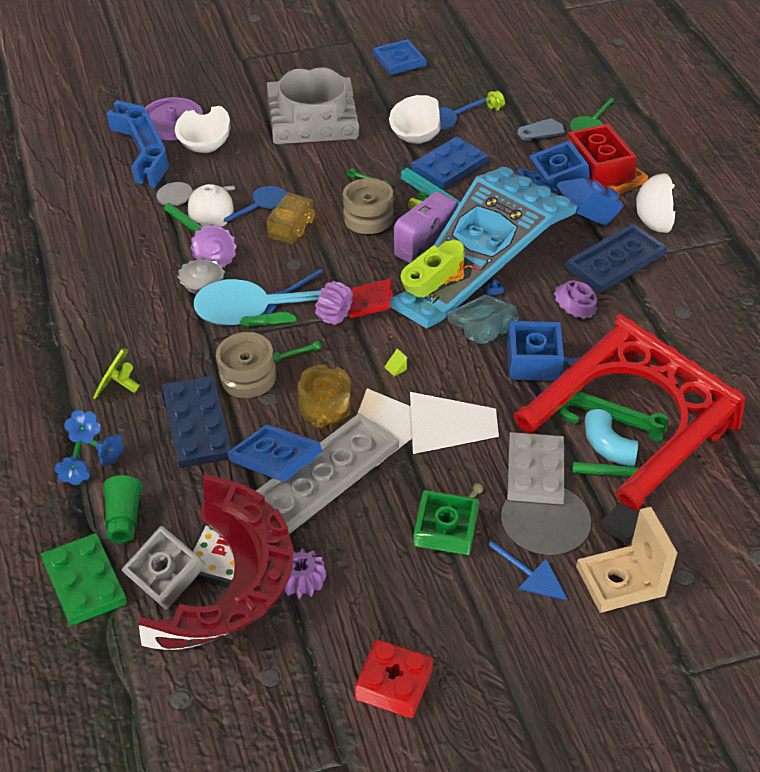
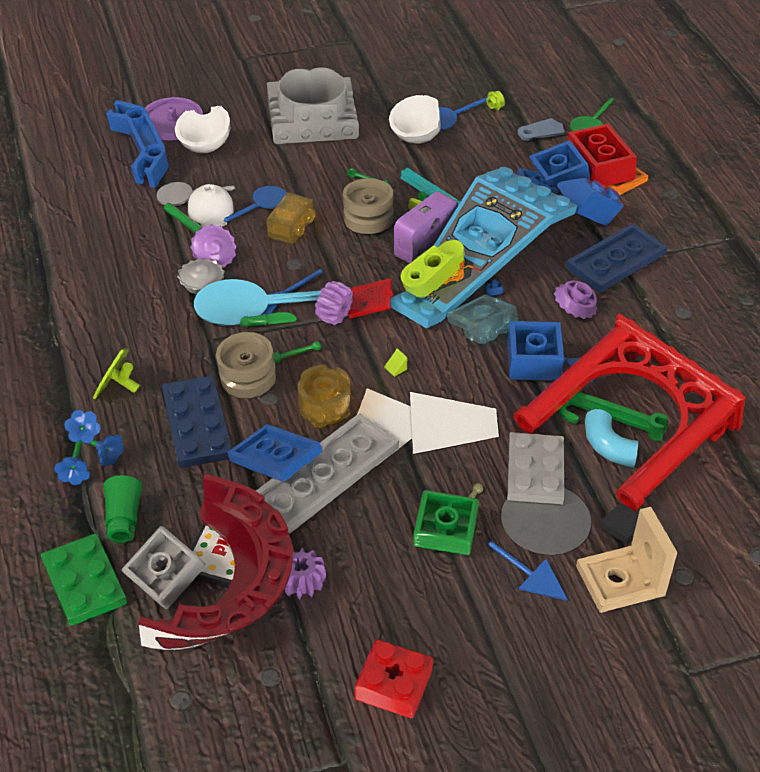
blue plate [373,39,426,75] -> none
blue plate [411,136,488,190] -> none
green piece [572,462,638,477] -> none
white cylinder [636,173,675,233] -> none

